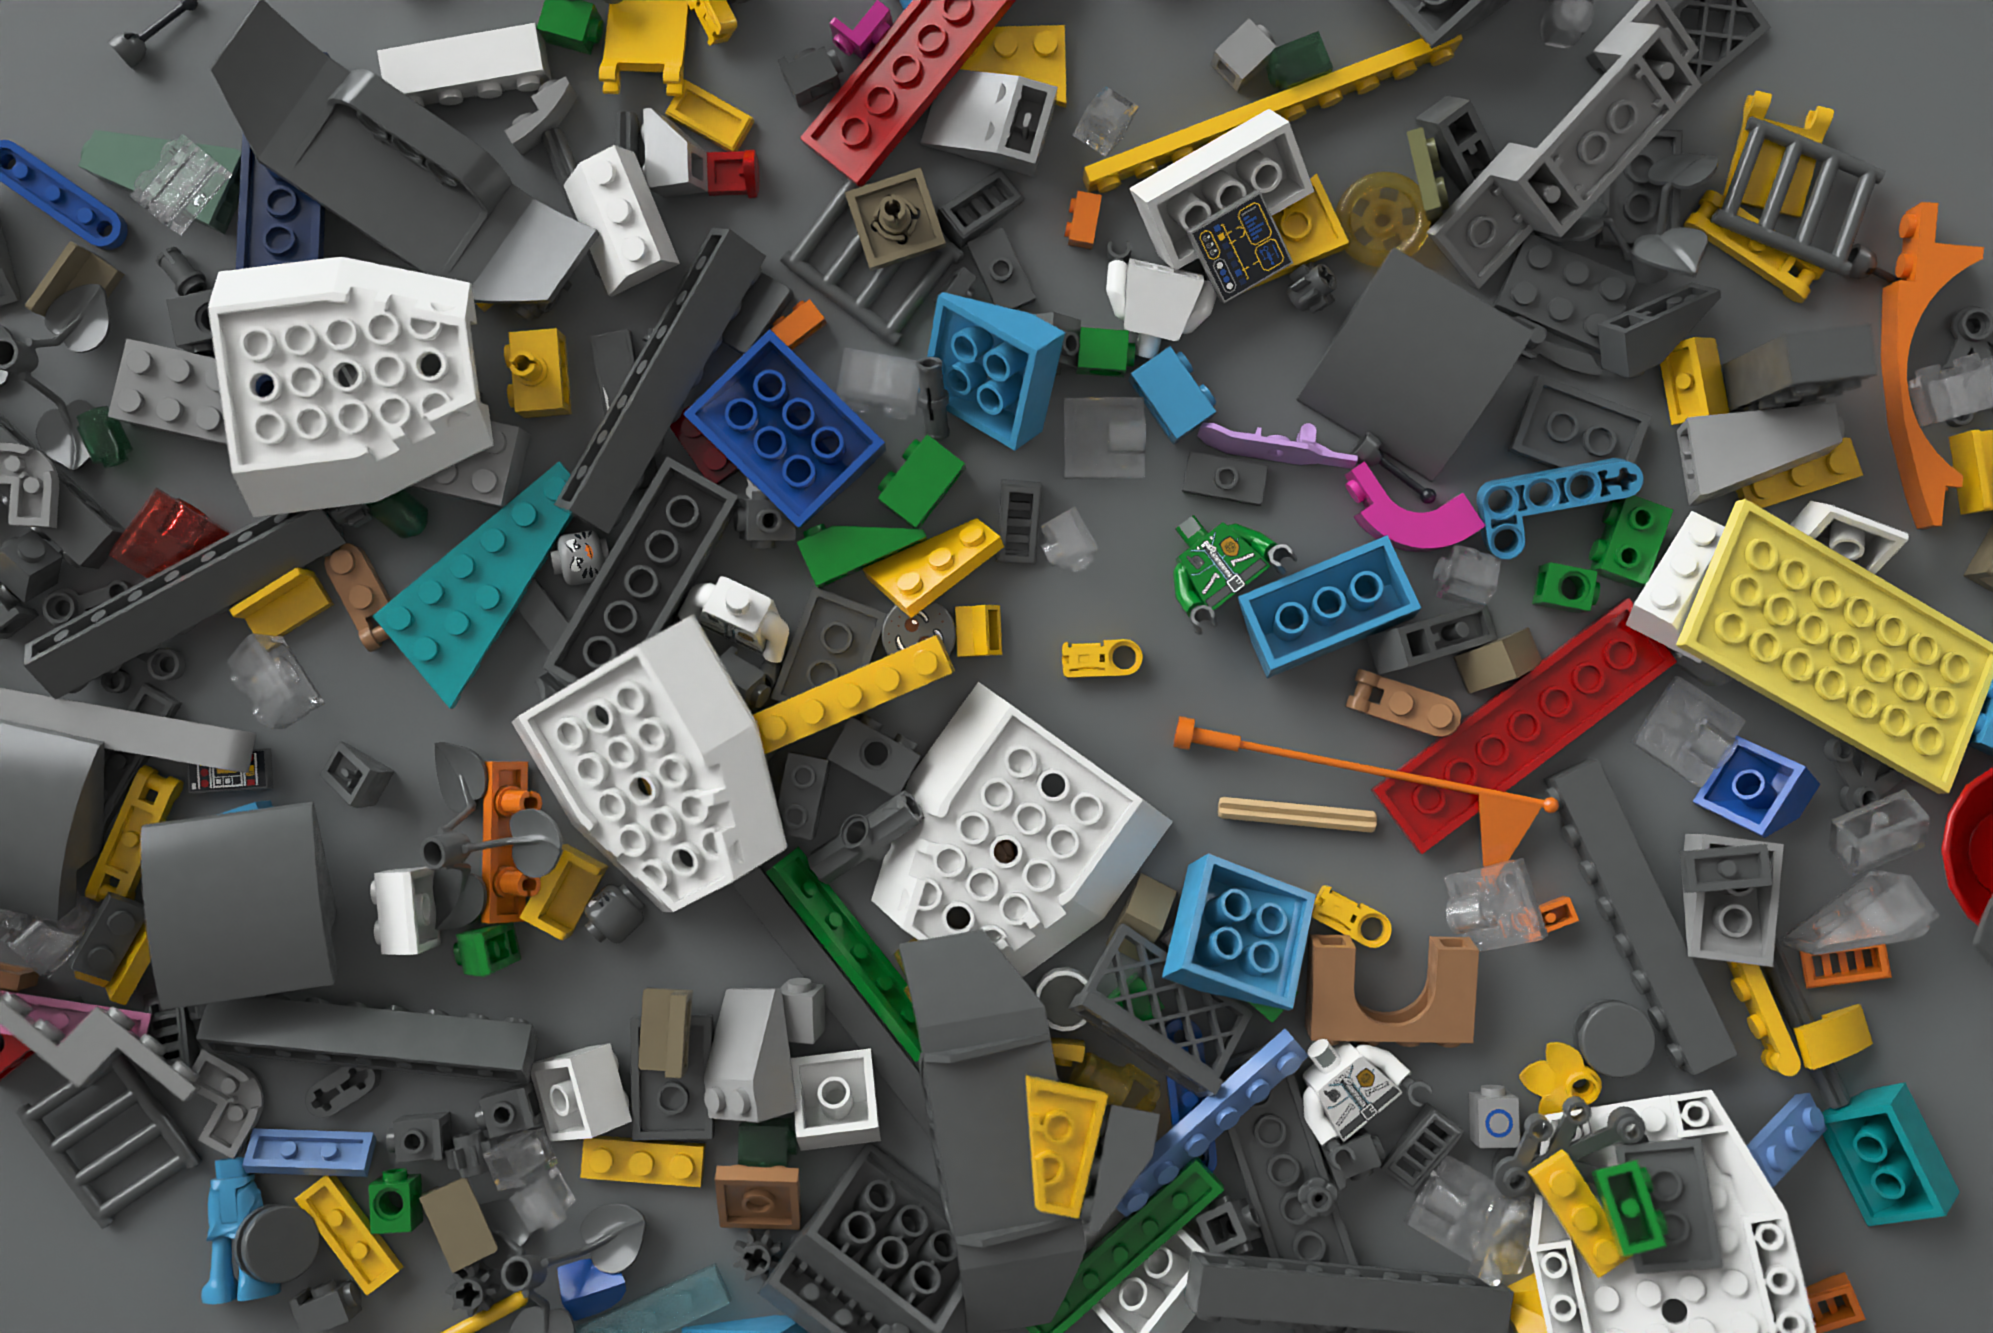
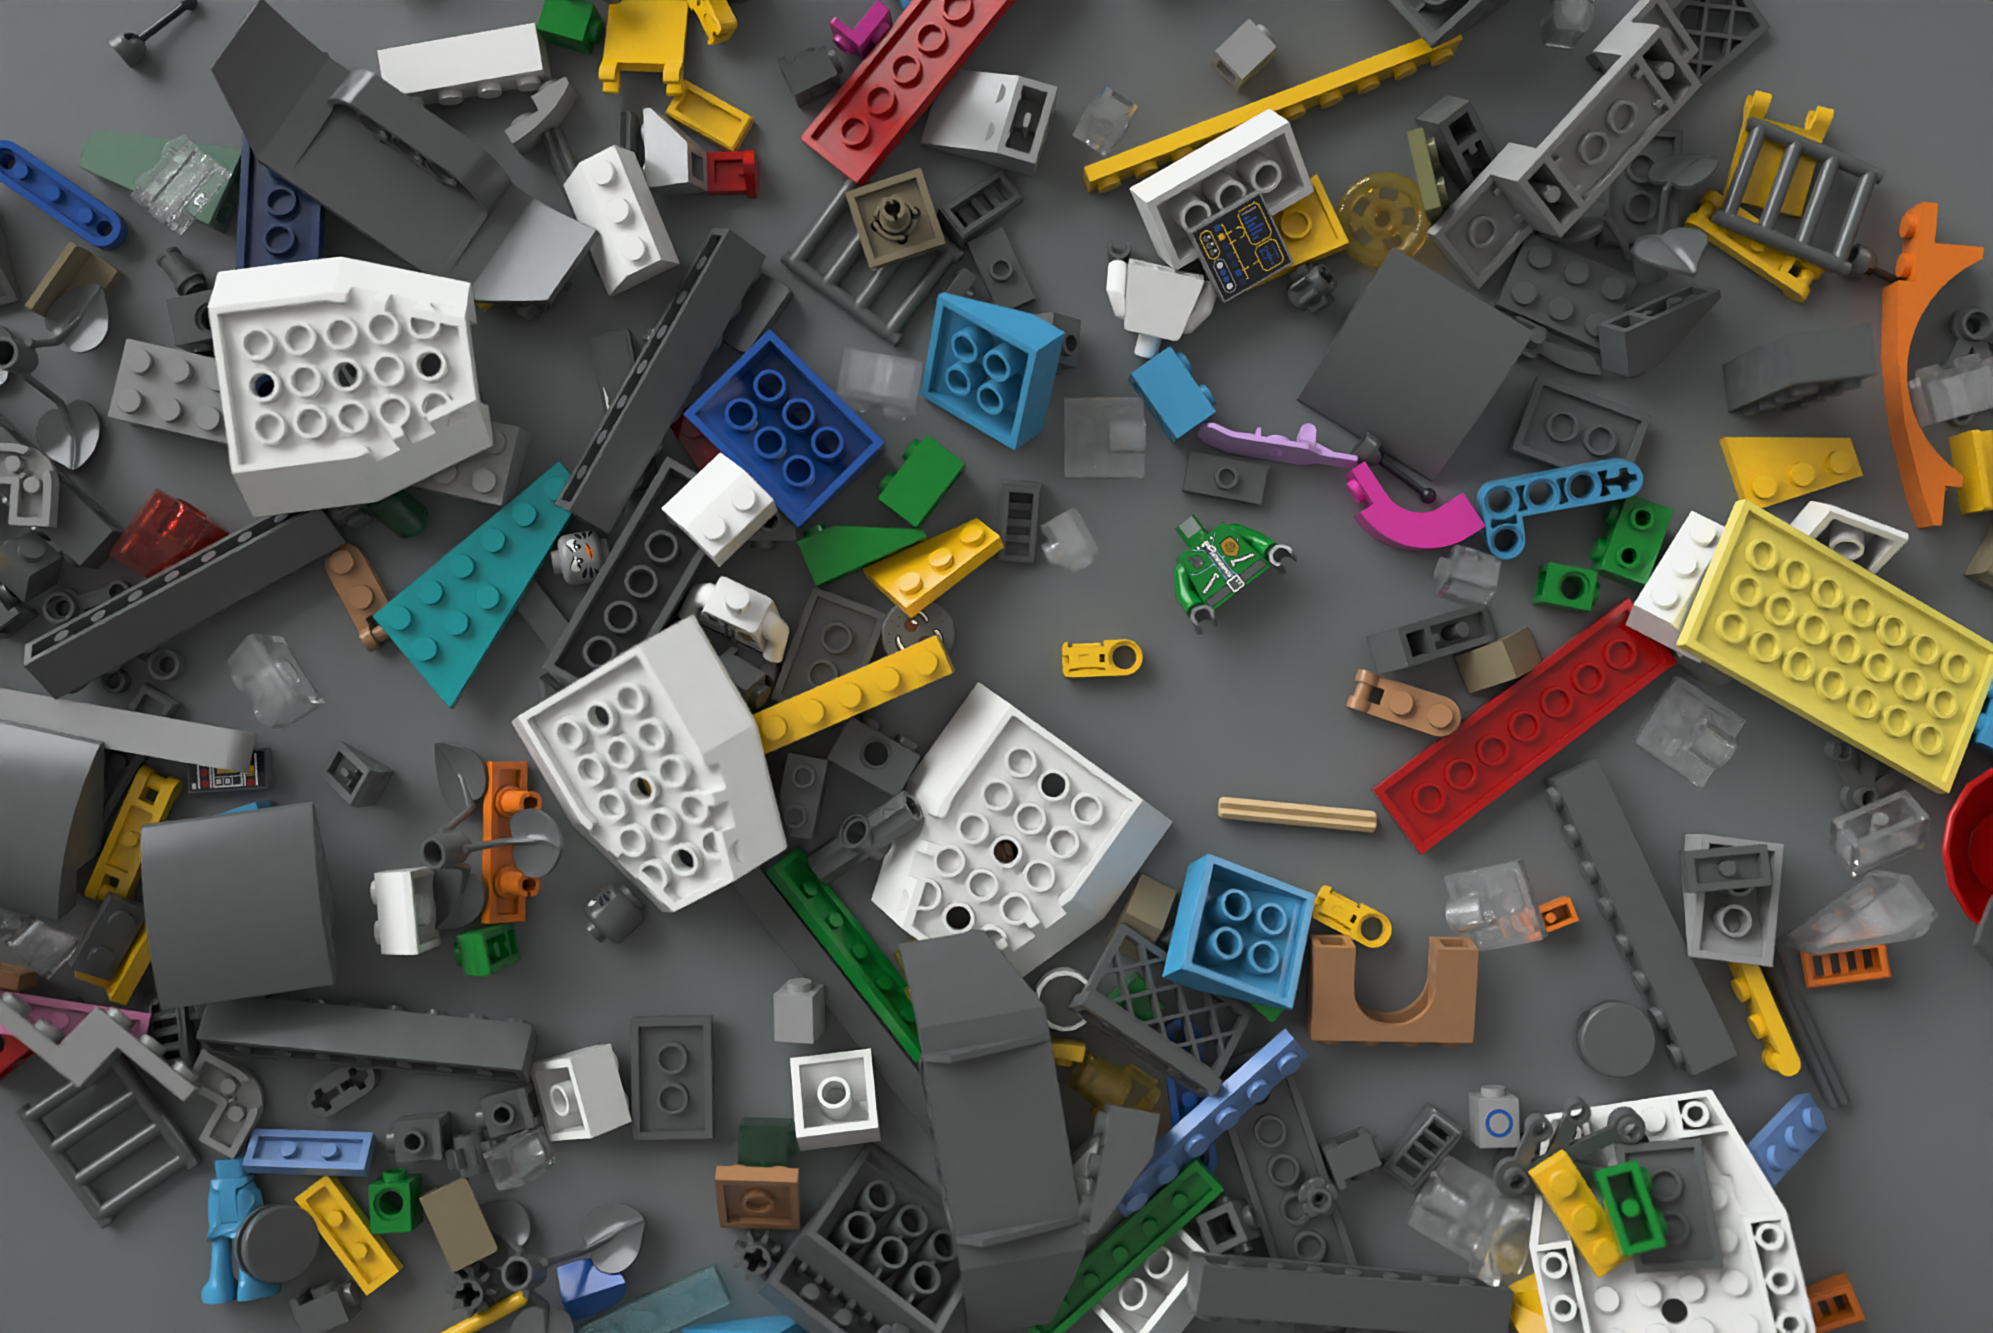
clear green brick [76,406,133,469] -> none
yellow panel [229,568,334,646] -> none
yellow brick [504,328,572,418] -> none
clear brick [510,1166,576,1233] -> none
yellow panel [519,844,609,940] -> none
yellow plate [580,1135,706,1187] -> none
dark tan panel [638,988,693,1078] -> none
light grey slope [704,988,797,1122] -> none
orange piece [770,299,827,350] -> none
dark grey pin [916,357,950,440] -> none
yellow piece [955,605,1002,657] -> none
yellow wing [960,25,1066,108] -> none
yellow wing [1026,1075,1108,1219] -> none
orange piece [1064,191,1102,249] -> none
green brick [1076,327,1135,378] -> none
orange piece [1173,716,1559,893] -> none
dark azure slope [1238,535,1421,678] -> none
clear green brick [1266,31,1333,92] -> none
white torso [1303,1039,1433,1171] -> none
yellow plate [1519,1042,1602,1115] -> none
yellow panel [1660,337,1729,425] -> none
light grey slope [1677,403,1845,506] -> none
blue slope [1692,735,1820,838] -> none
yellow slope [1793,1004,1873,1070] -> none
teal slope [1822,1082,1960,1227] -> none
none -> white slope [661,453,778,567]

